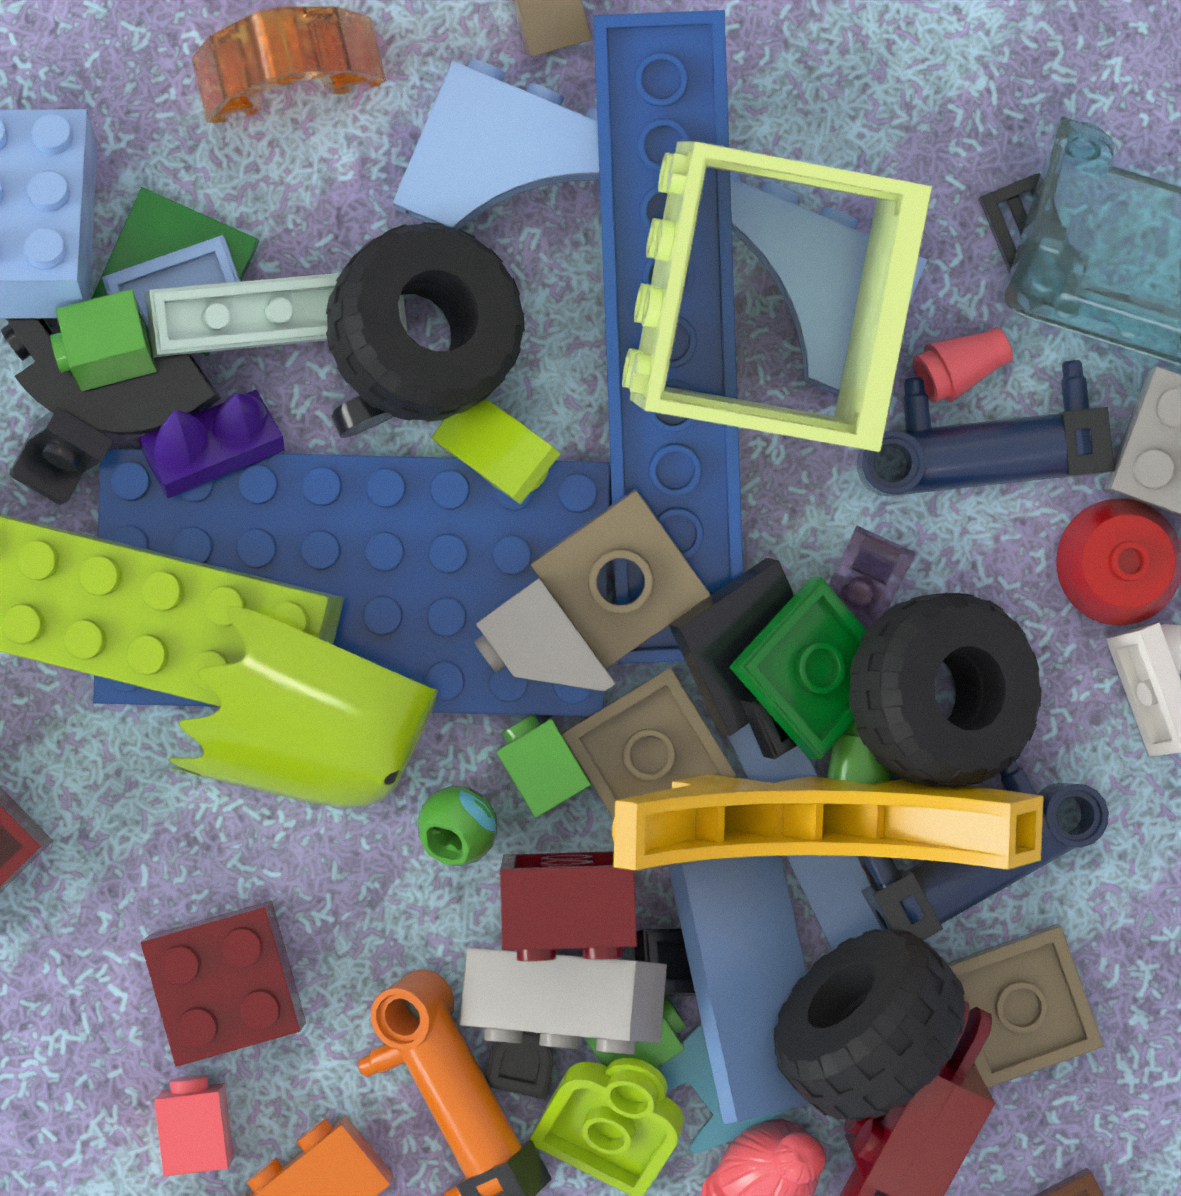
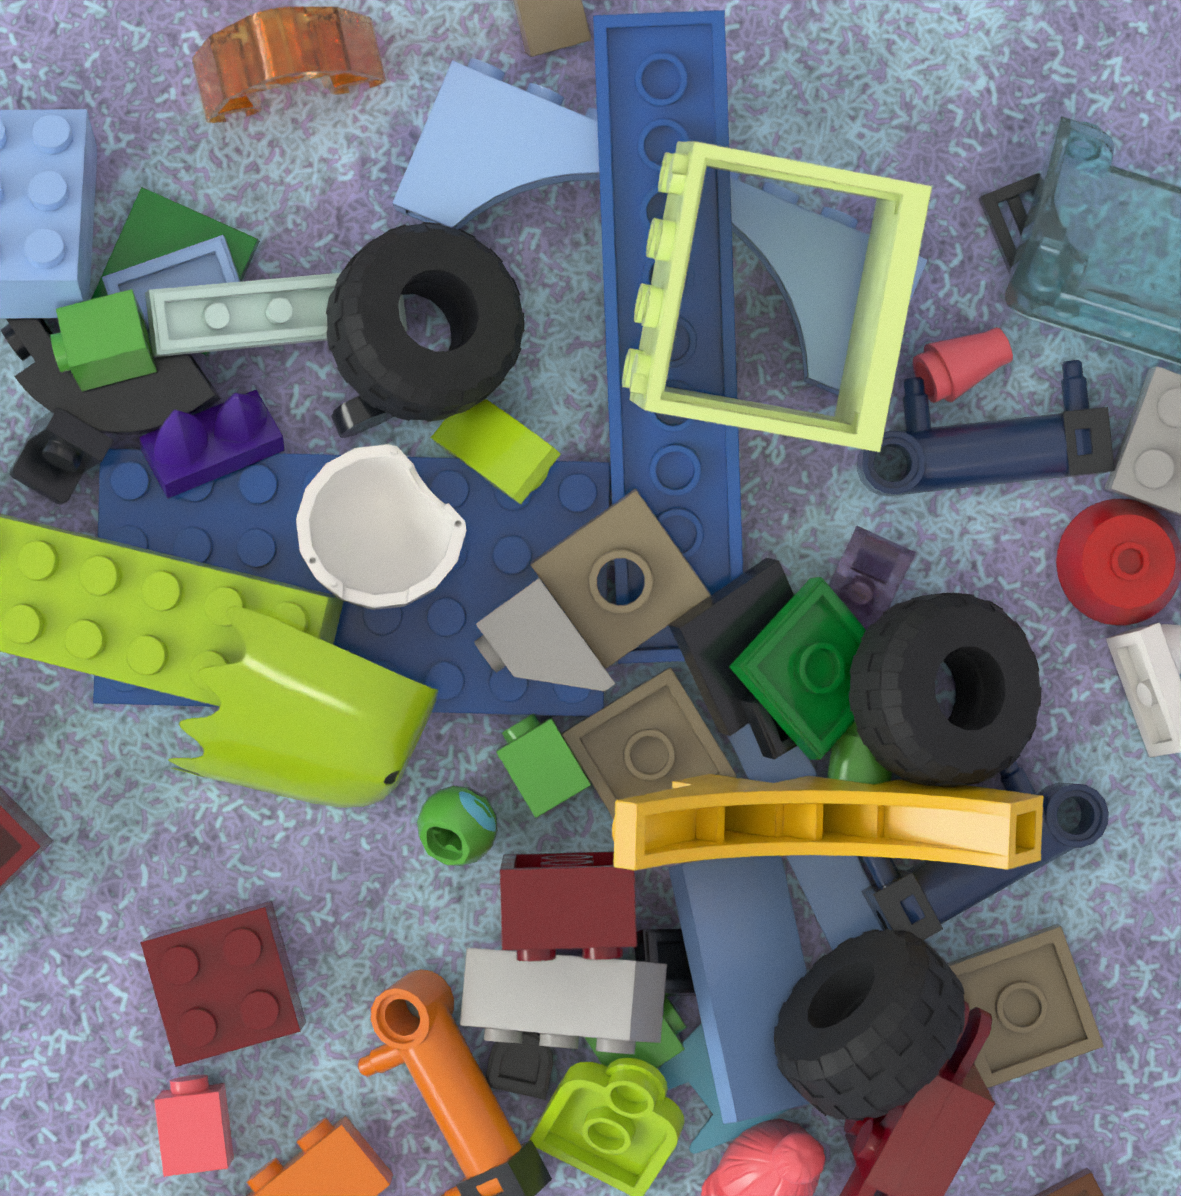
none -> white cylinder [296,444,466,610]

